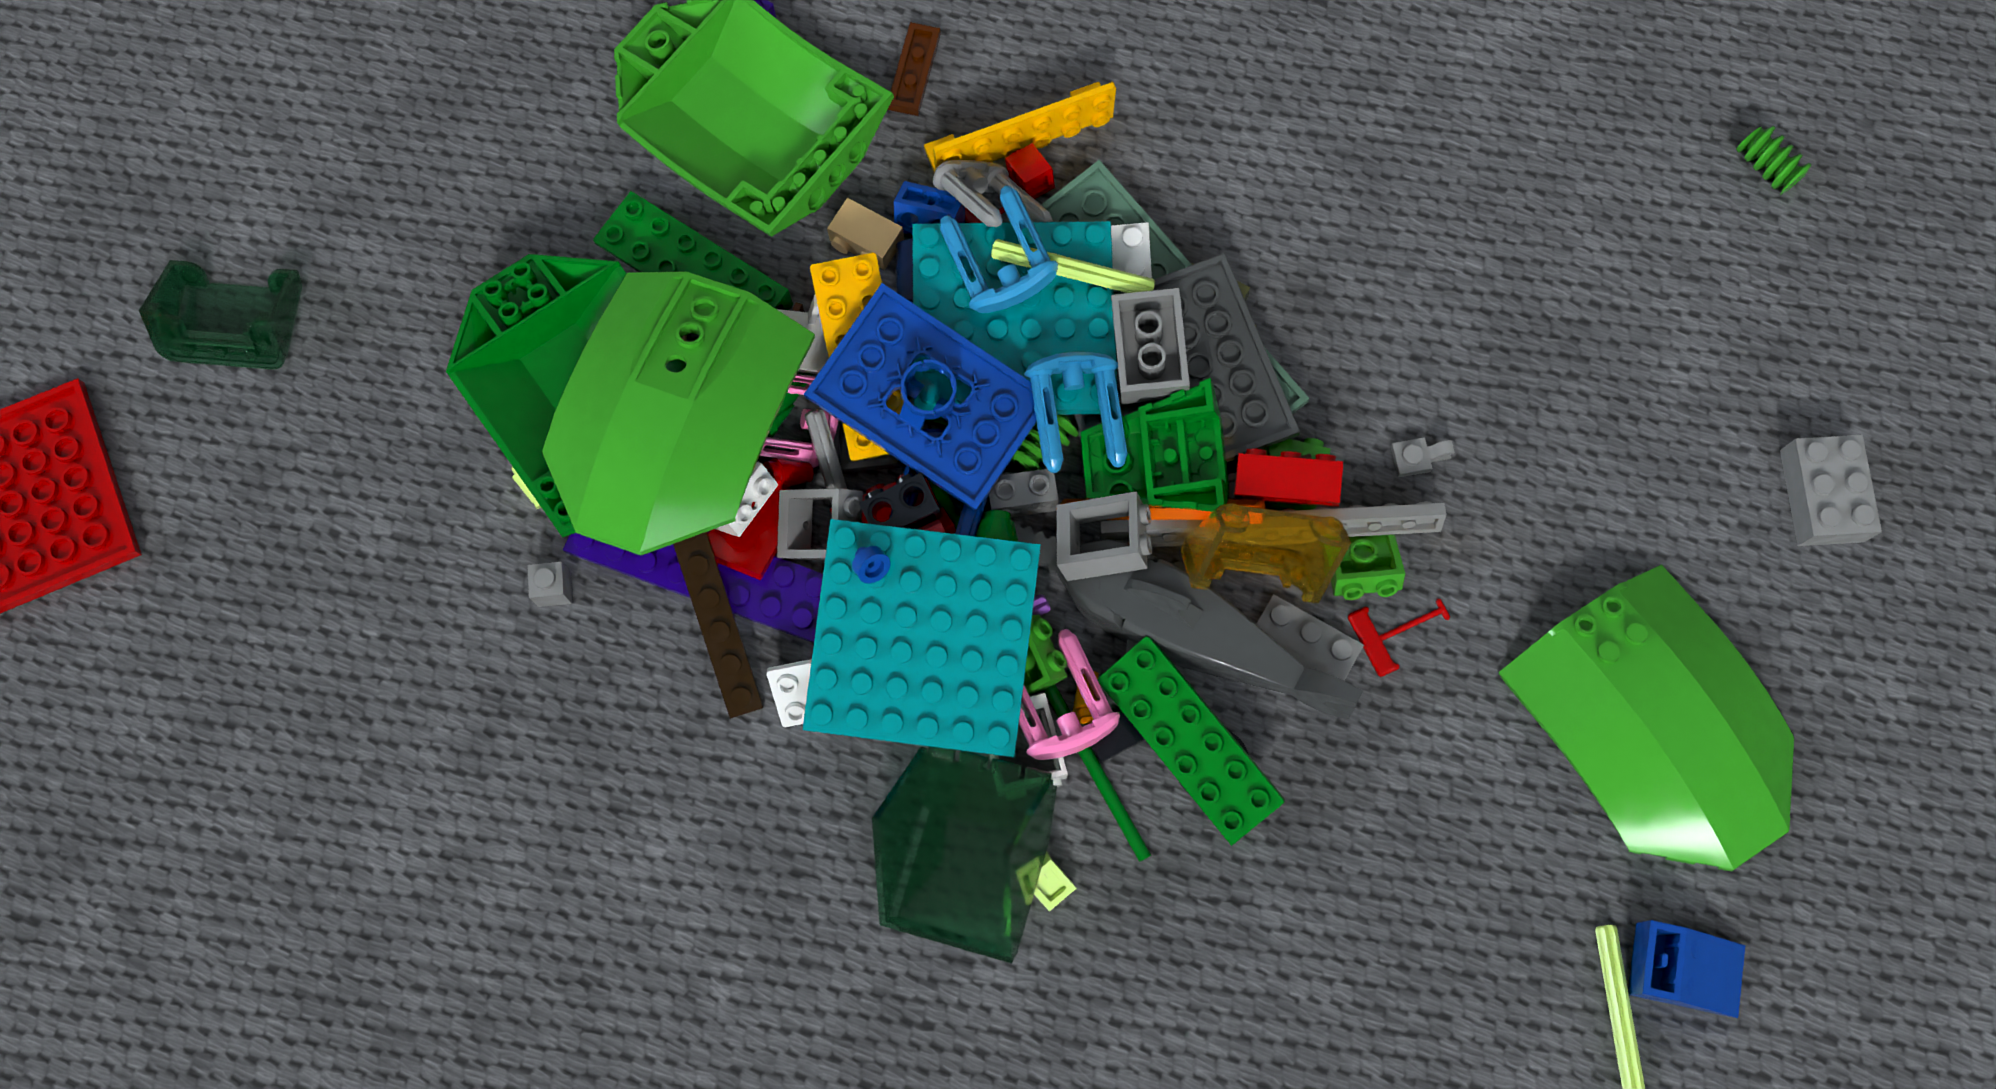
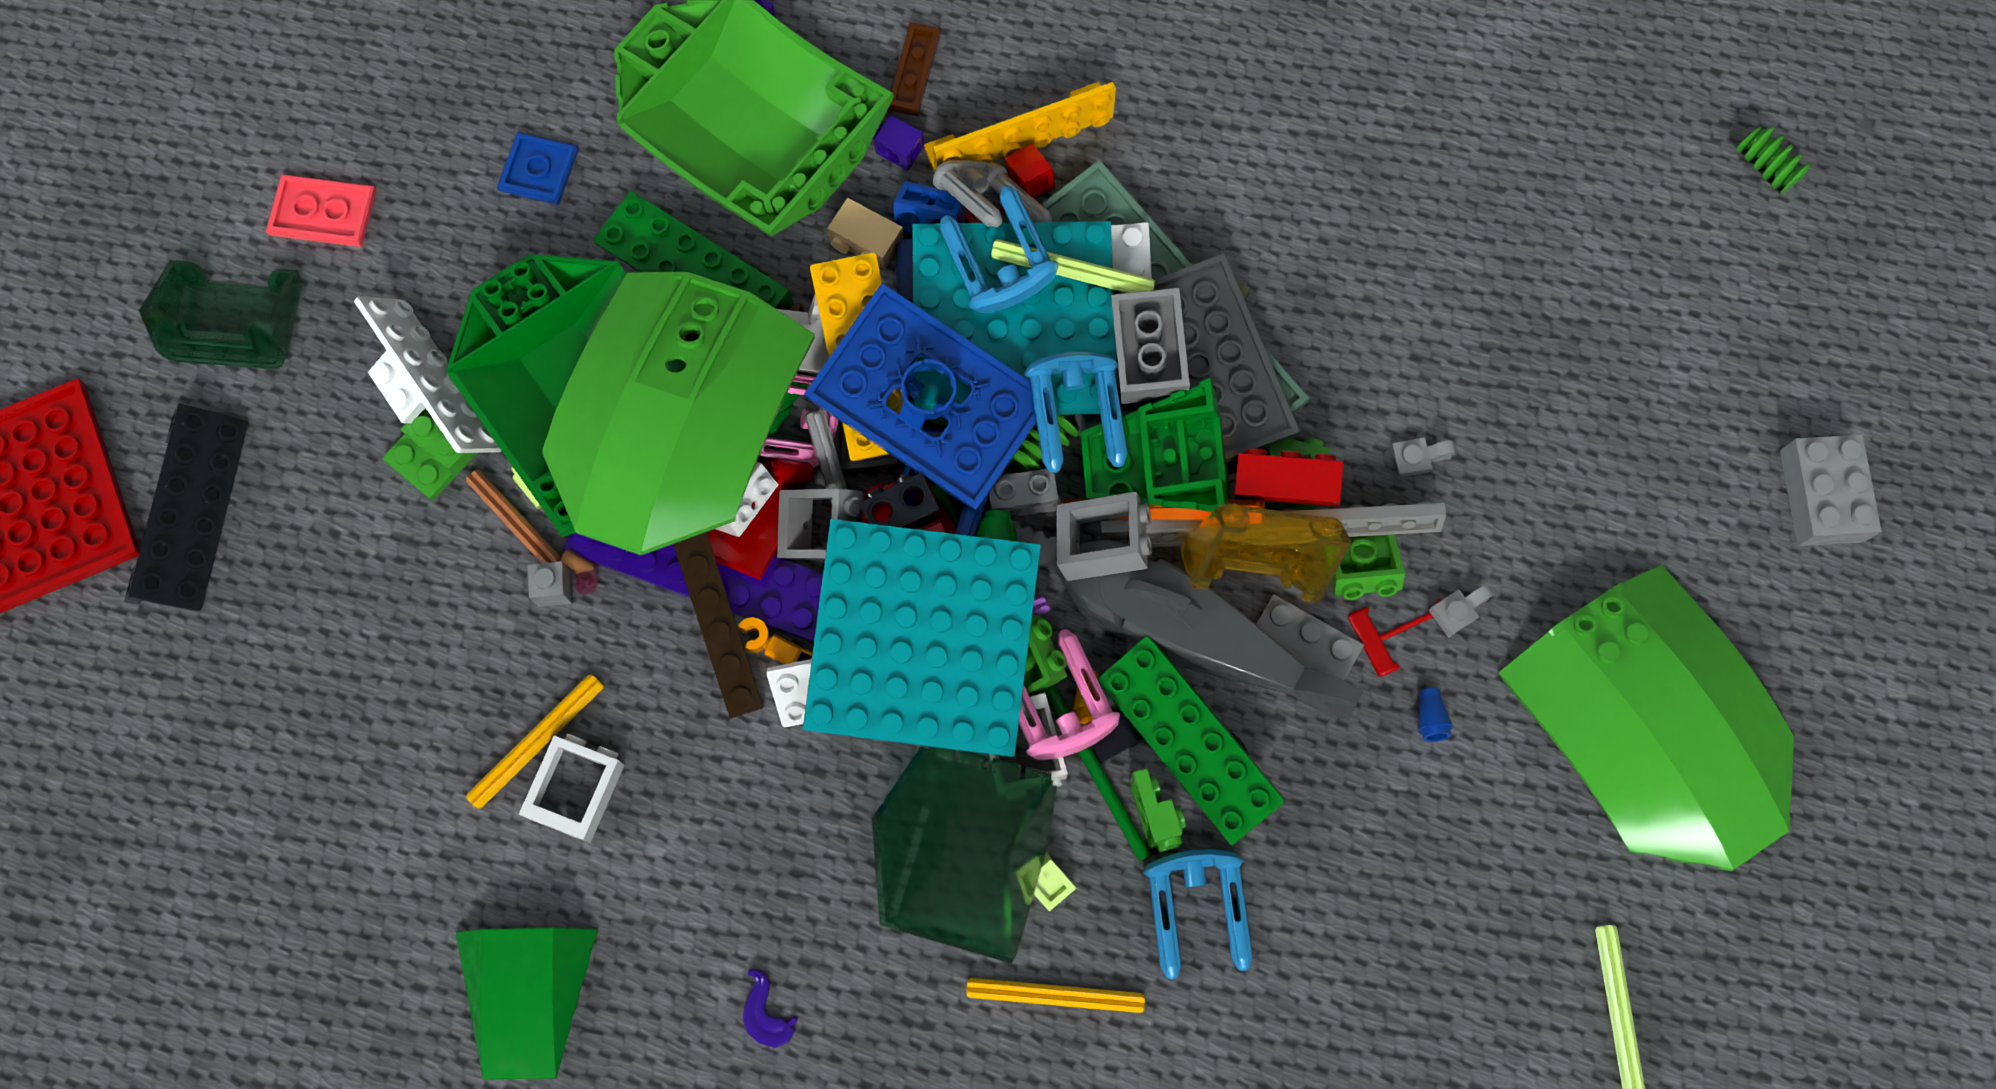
blue tile [852,546,891,584] -> none
blue slope [1628,920,1746,1018] -> none
none -> black bracket [124,403,248,612]
none -> coral tile [266,174,377,247]
none -> white bracket [354,296,501,453]
none -> bright green plate [381,408,477,501]
none -> green wedge [455,928,598,1080]
none -> nougat axle [466,469,561,563]
none -> yellow axle [466,674,604,809]
none -> blue tile [497,132,579,205]
none -> white window [519,734,624,843]
none -> arm [560,548,598,594]
none -> light orange piece [738,617,813,664]
none -> dark purple piece [742,969,798,1048]
none -> dark purple brick [873,115,924,171]
none -> yellow axle [966,978,1145,1013]
none -> bright green plate [1129,768,1186,853]
none -> dark azure piece [1142,849,1253,980]
none -> blue cone [1418,688,1453,742]
none -> light grey plate [1428,584,1494,638]

